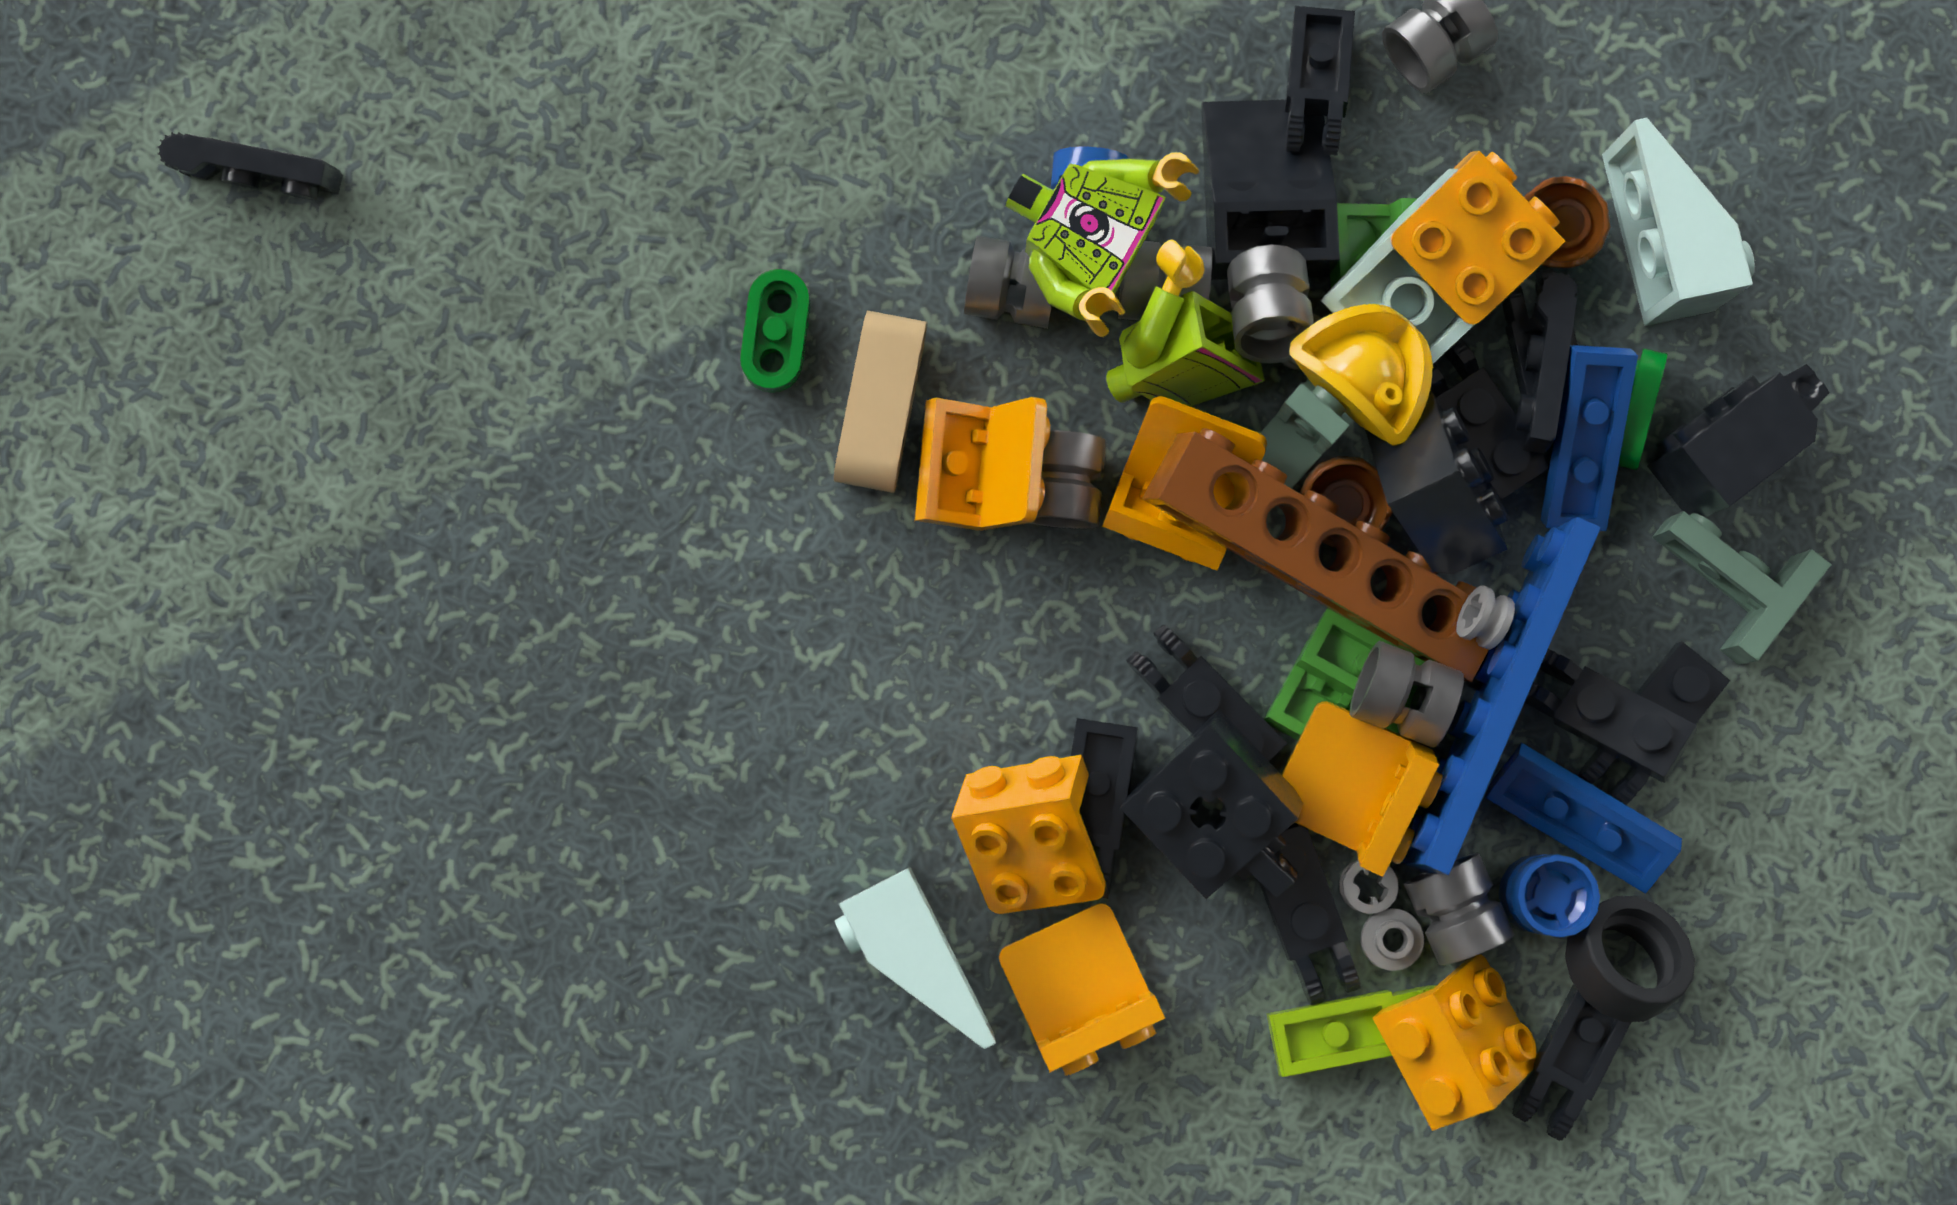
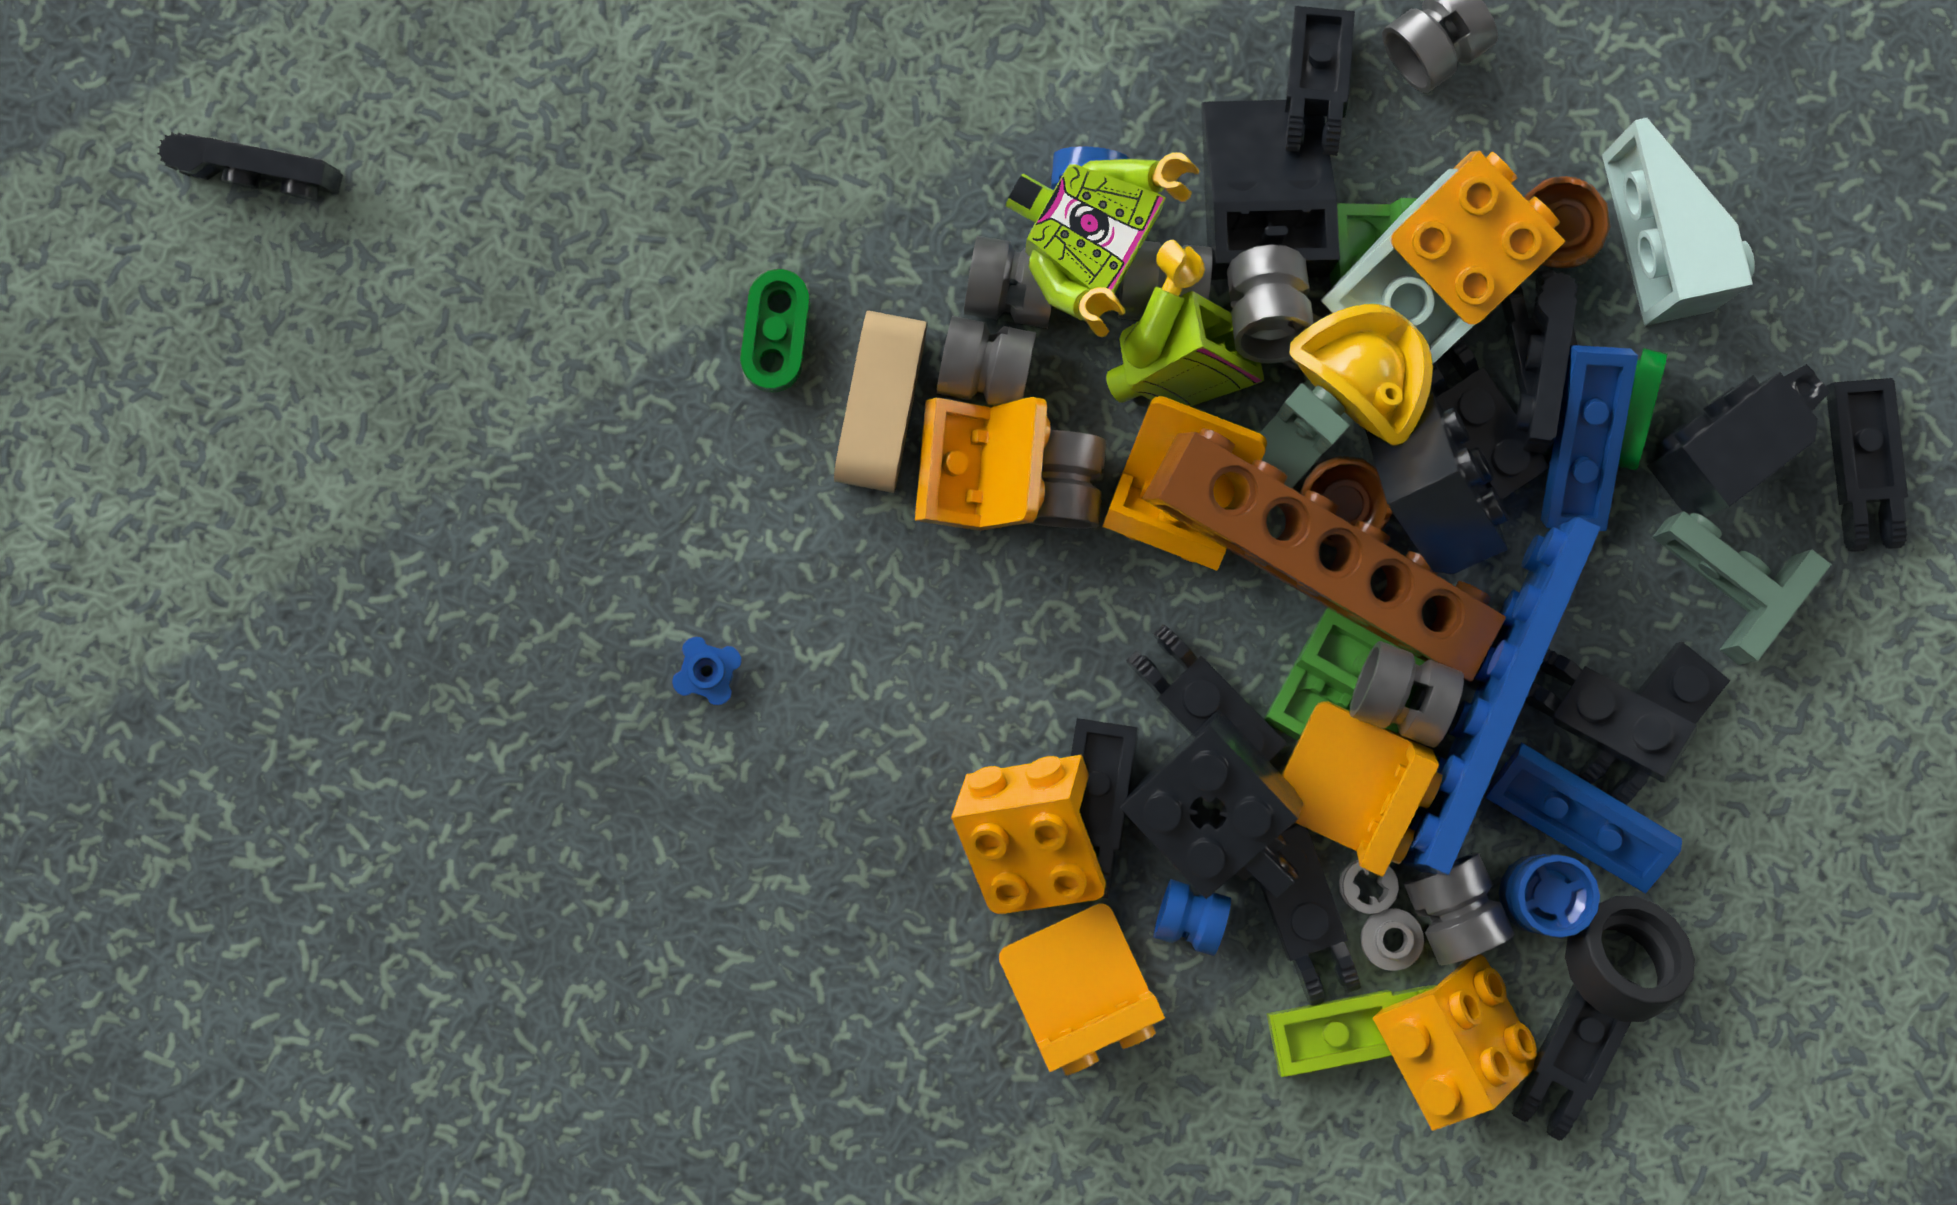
light aqua slope [835,867,996,1049] -> none
light grey bush [1456,586,1515,649] -> none
none -> blue plate [672,637,742,705]
none -> flat silver wheel [937,316,1036,406]
none -> blue wheel [1153,879,1231,956]
none -> black hinge [1826,378,1908,552]

